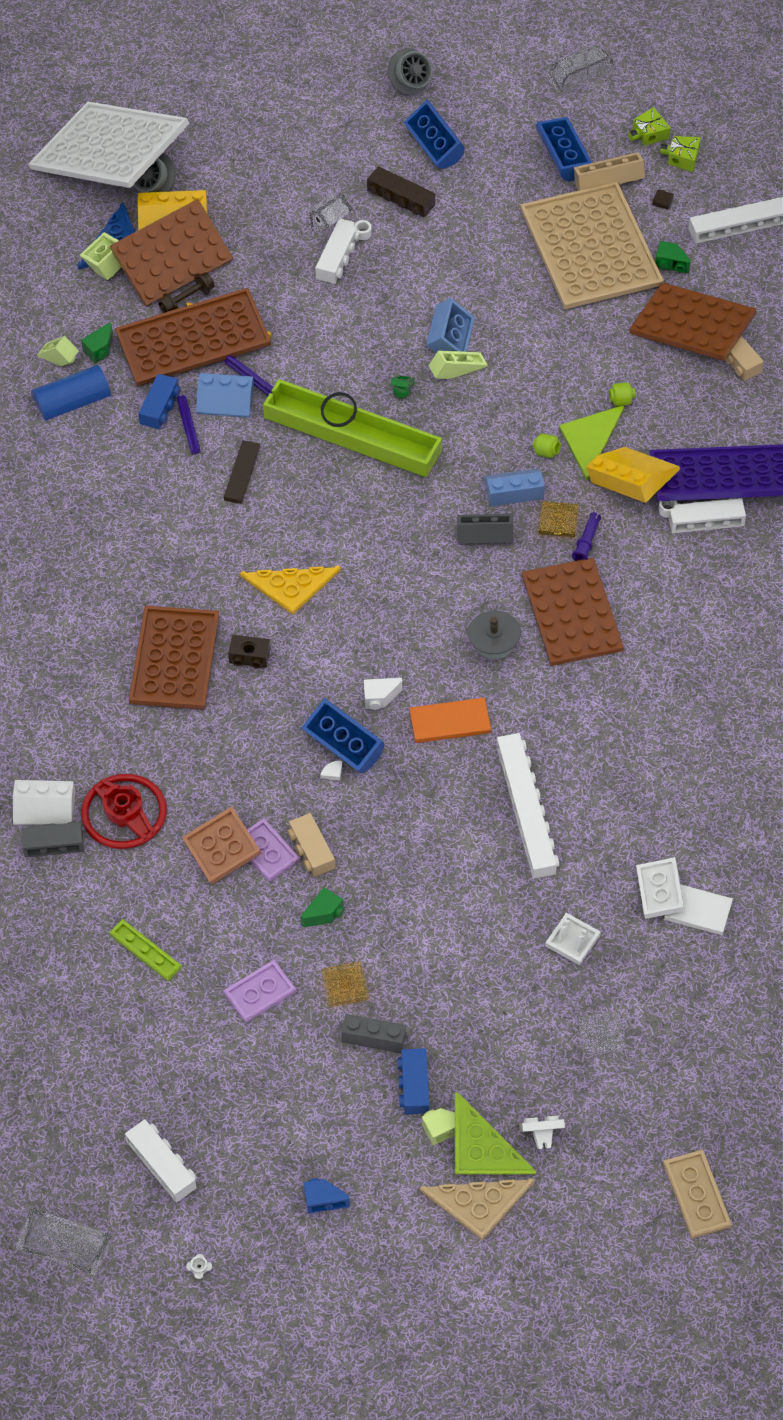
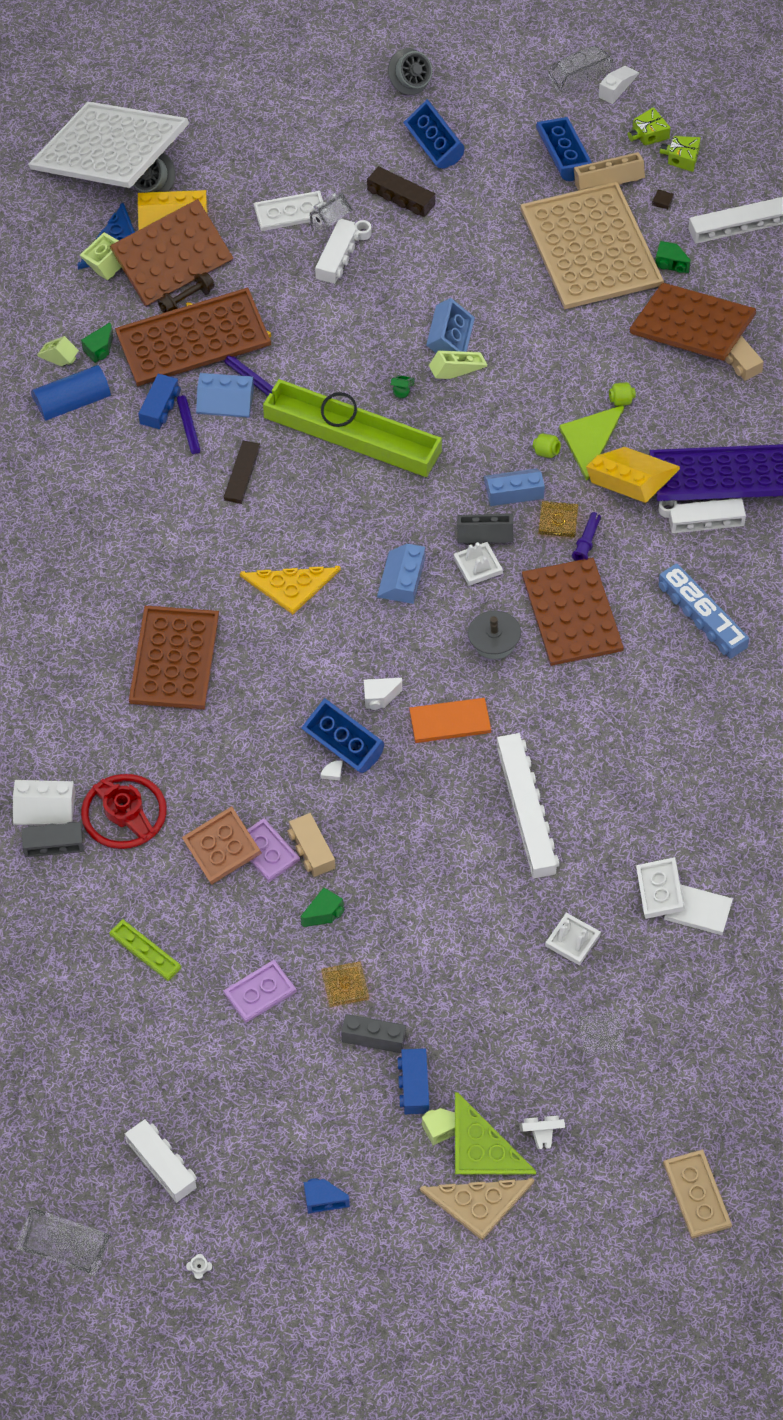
dark brown brick [228,635,271,668] -> none
none -> white tile [254,191,328,231]
none -> medium blue slope [377,544,425,604]
none -> white plate [453,542,503,586]
none -> white slope [599,66,639,104]
none -> medium blue brick [659,563,749,659]

